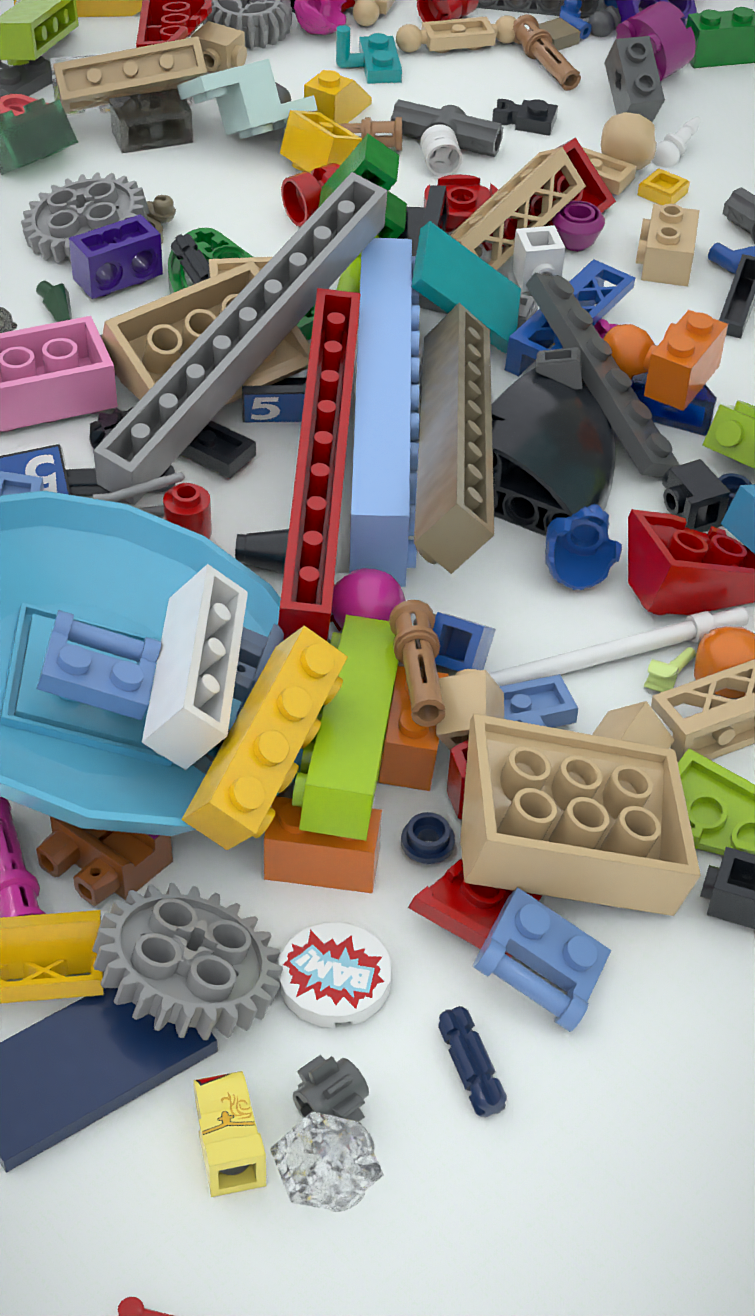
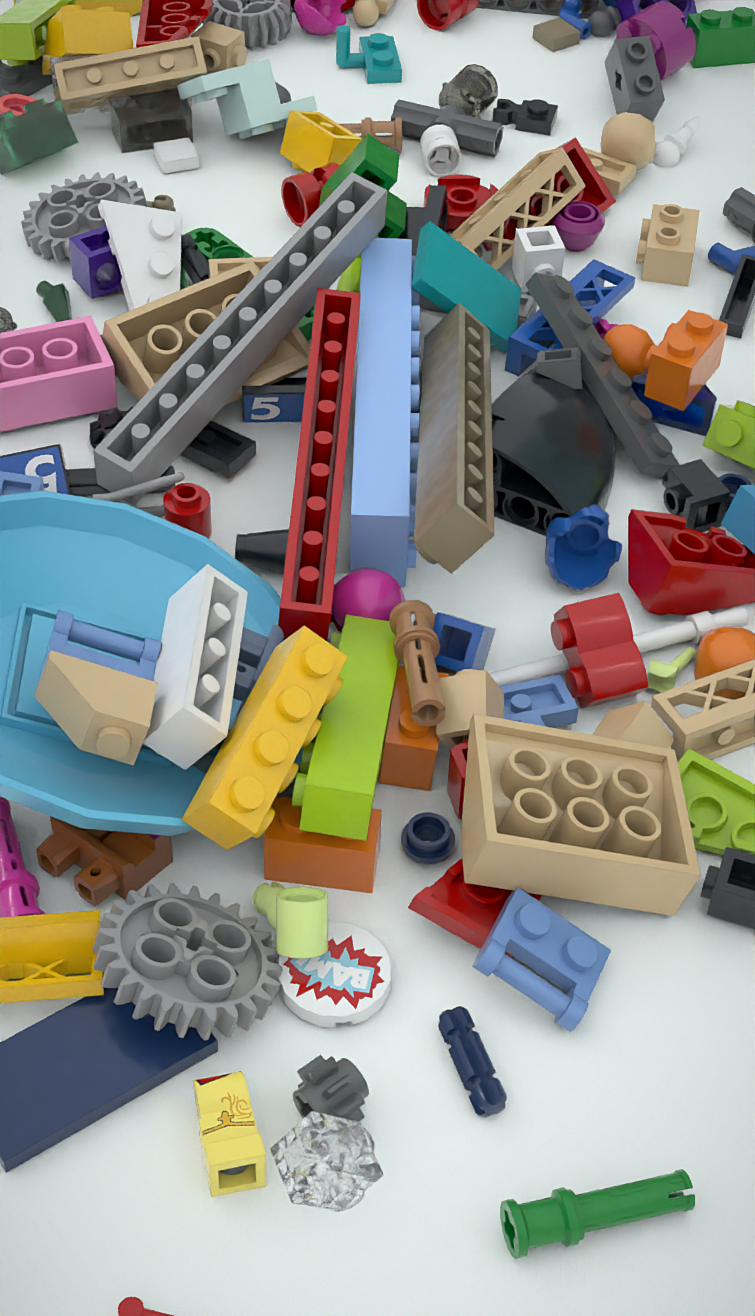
yellow slope [304,70,372,124] -> none
tan plate [396,15,516,53] -> none
medium nougat pin [513,14,581,91] -> none
yellow tile [637,168,690,205] -> none
none -> tan slope [34,650,158,766]
none -> yellow slope [42,5,133,75]
none -> white wing [98,199,182,310]
none -> white tile [153,137,200,174]
none -> yellowish green pin [252,882,328,959]
none -> clear smoke piece [438,64,498,119]
none -> green pin [500,1169,695,1259]
none -> red brick [550,593,648,709]

